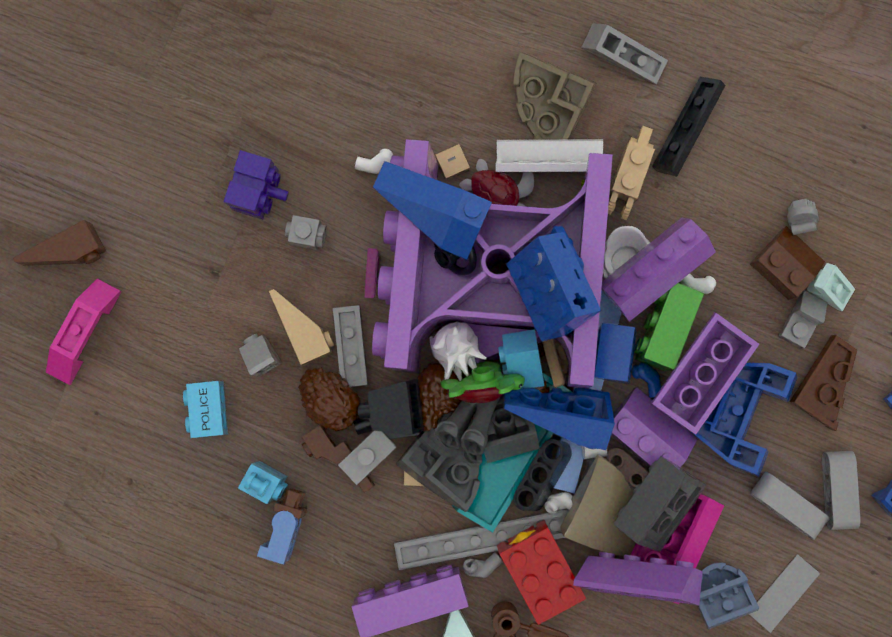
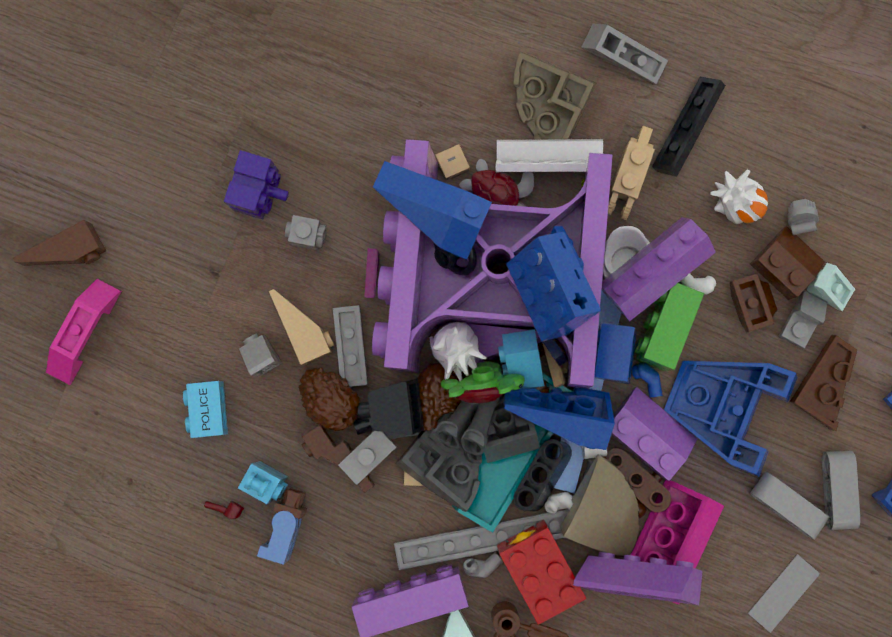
white arm [355,149,393,174] -> none
dark grey slope [614,456,707,552] -> none
medium lavender slope [651,312,759,434] -> none
sand blue slope [697,563,759,630] -> none
none -> dark red hand [204,501,244,519]
none -> dark blue tile [543,339,567,366]
none -> white hair [710,169,768,224]
none -> reddish brown slope [730,273,777,333]

